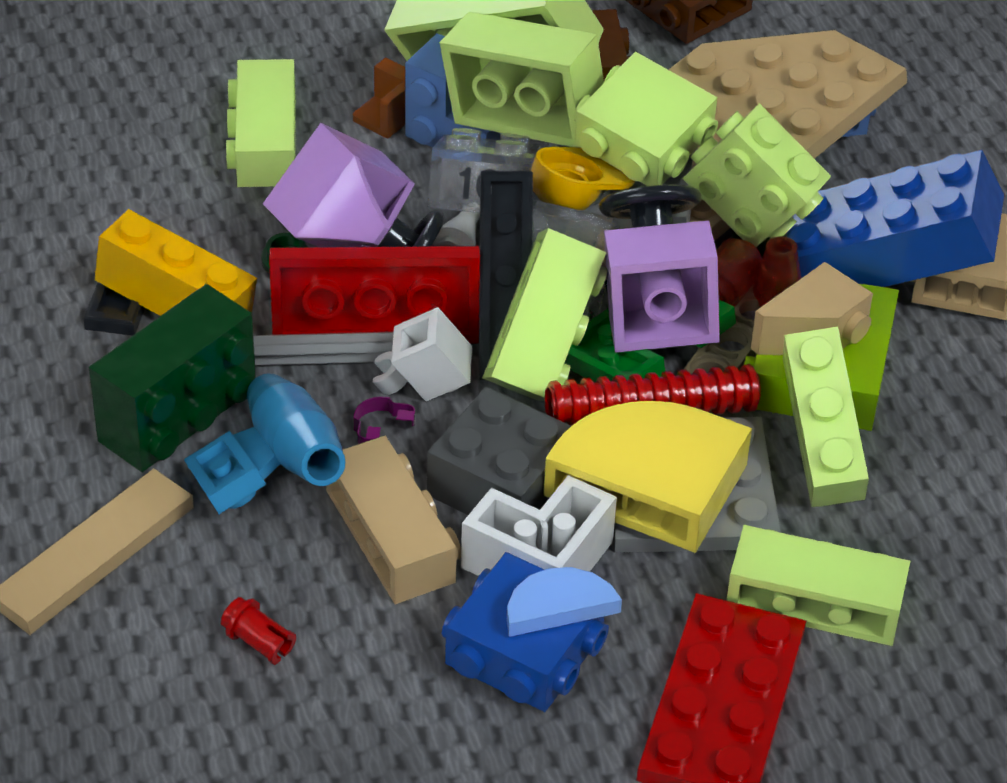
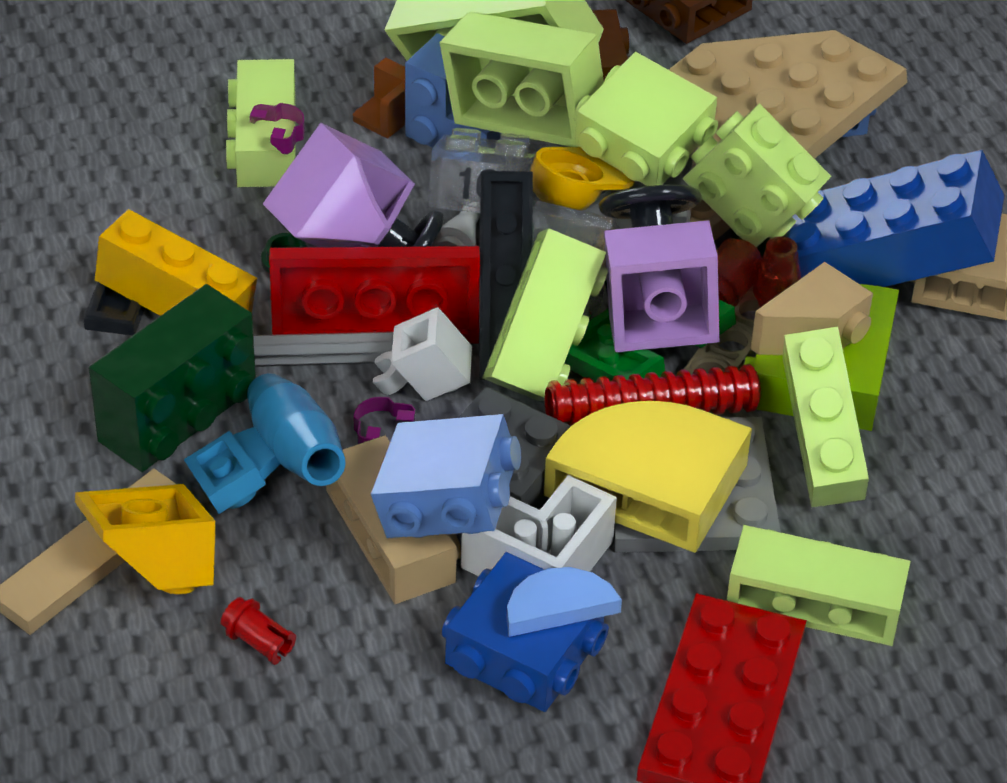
none -> yellow slope [75,484,216,594]
none -> magenta piece [250,103,305,154]
none -> medium blue brick [371,414,521,538]

